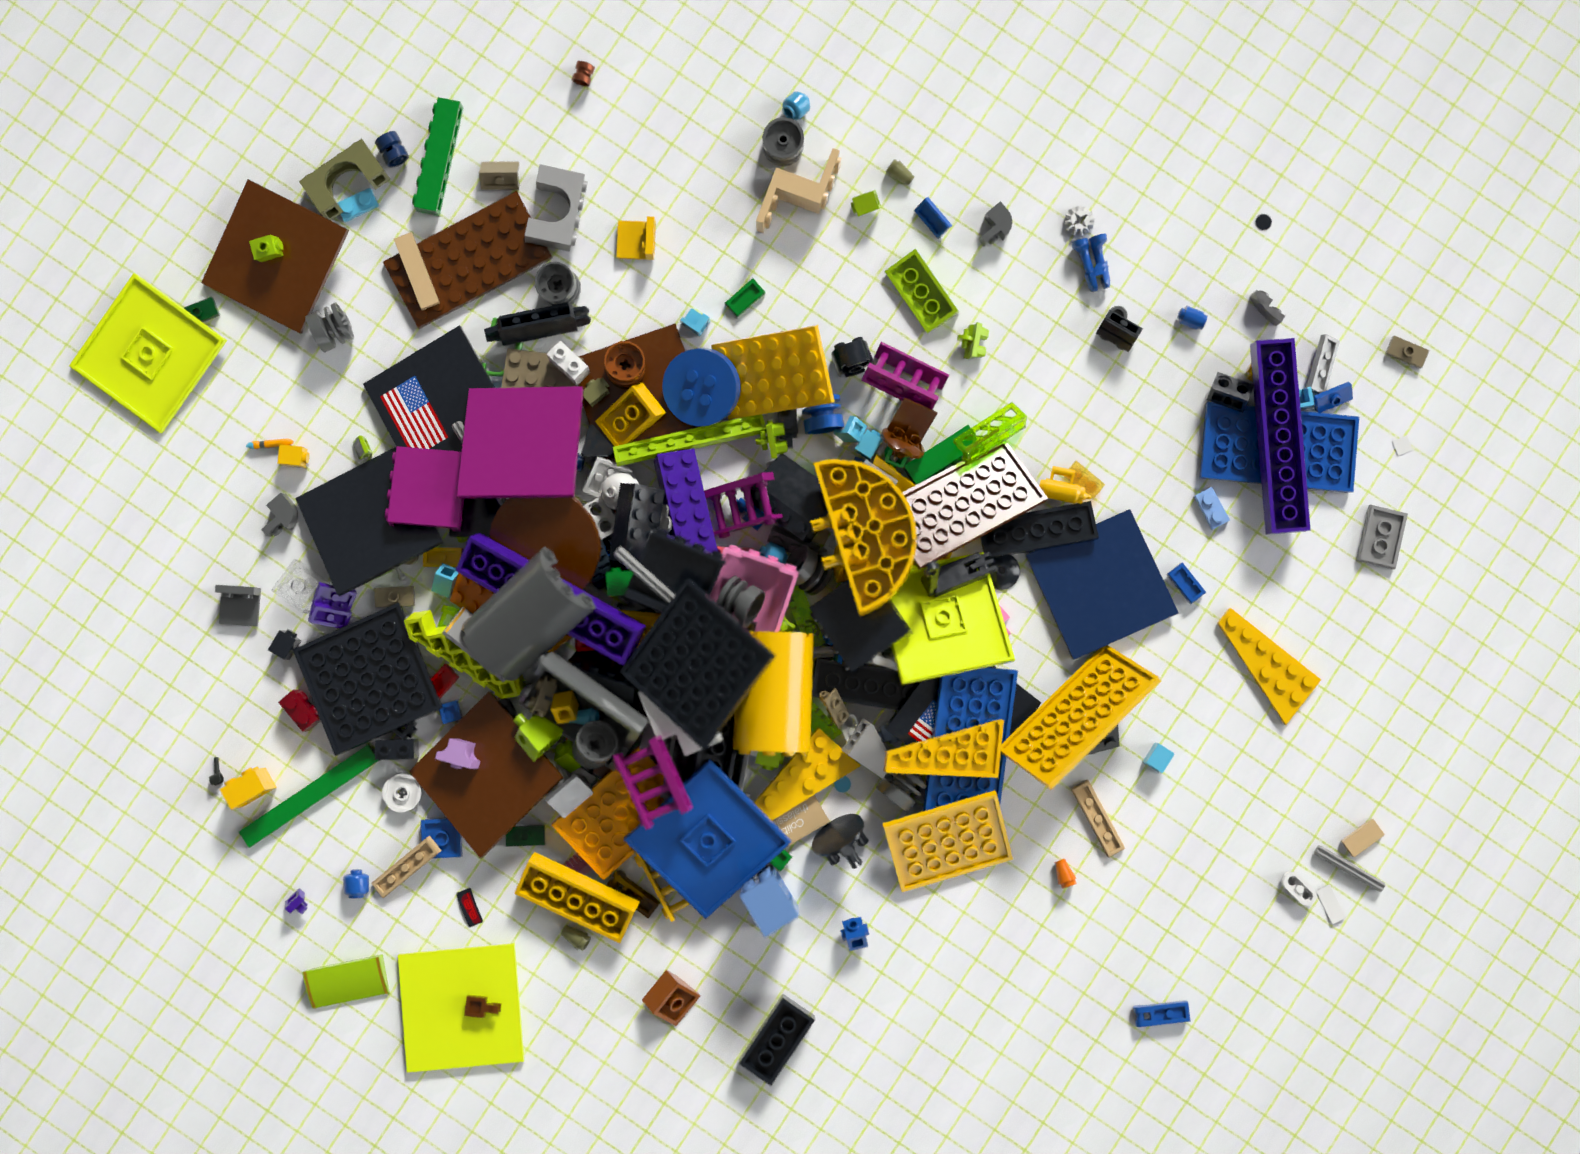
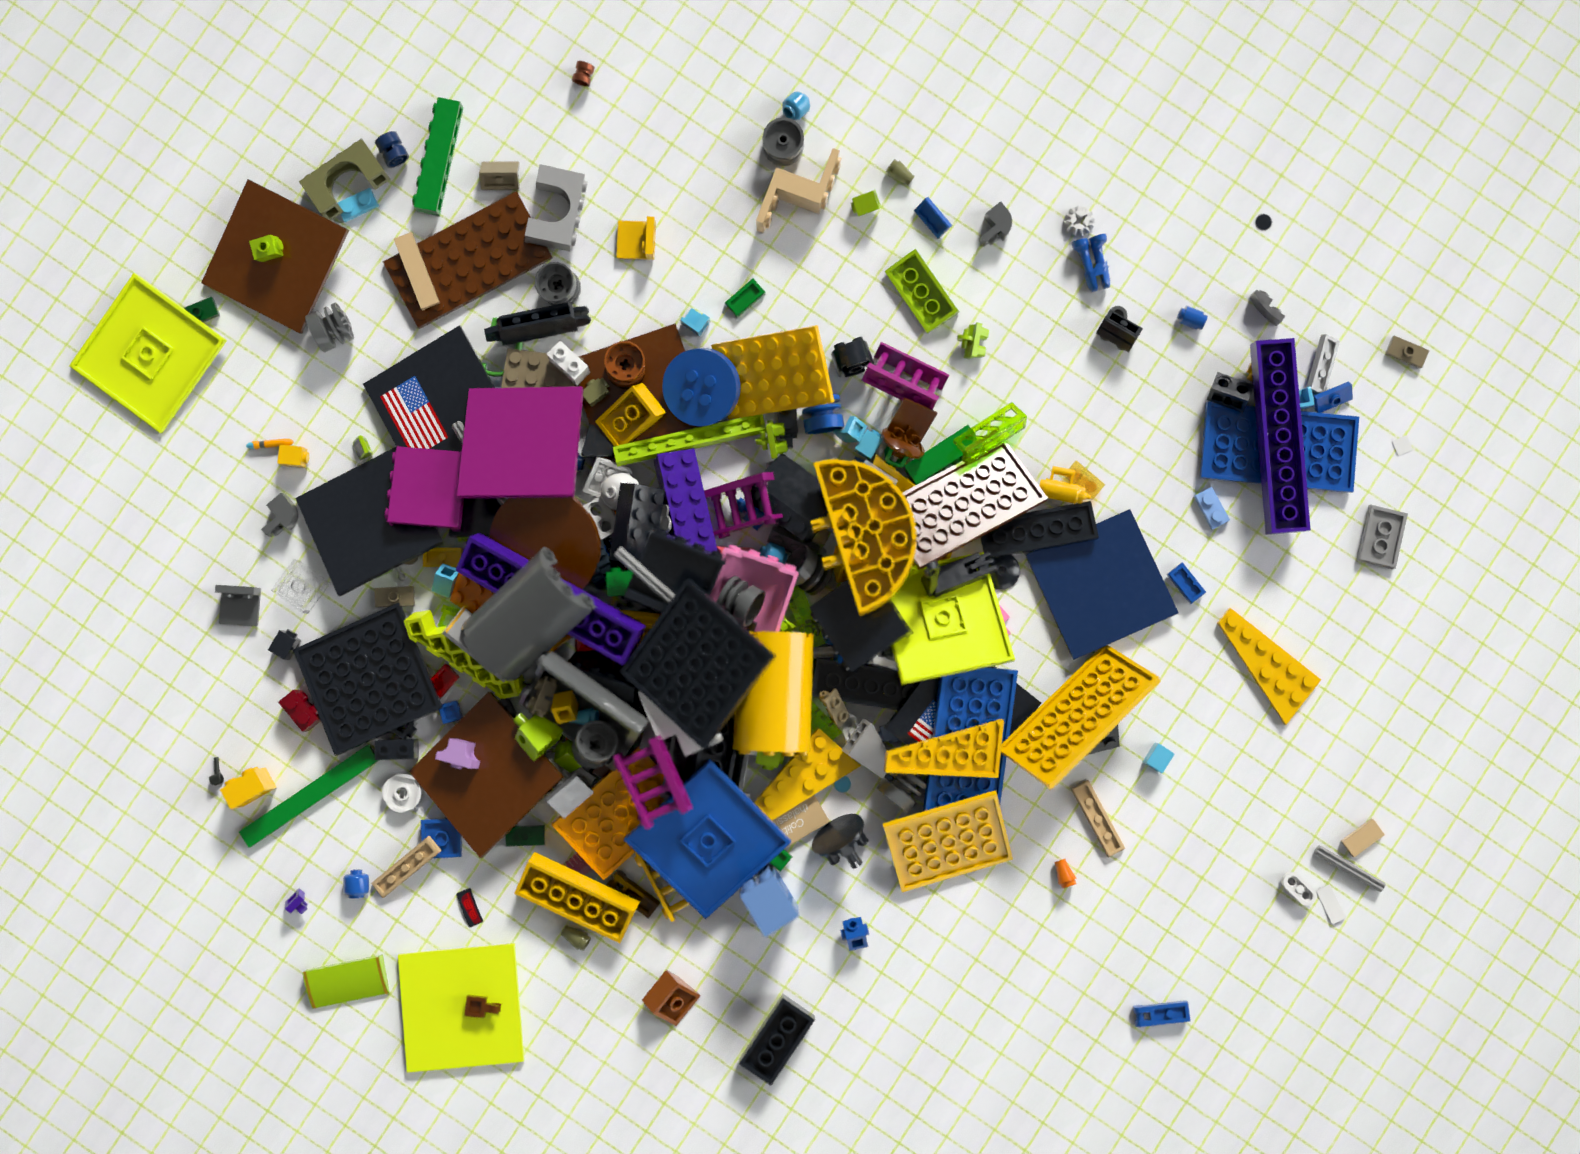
dark purple slope [308,582,357,629] -> none

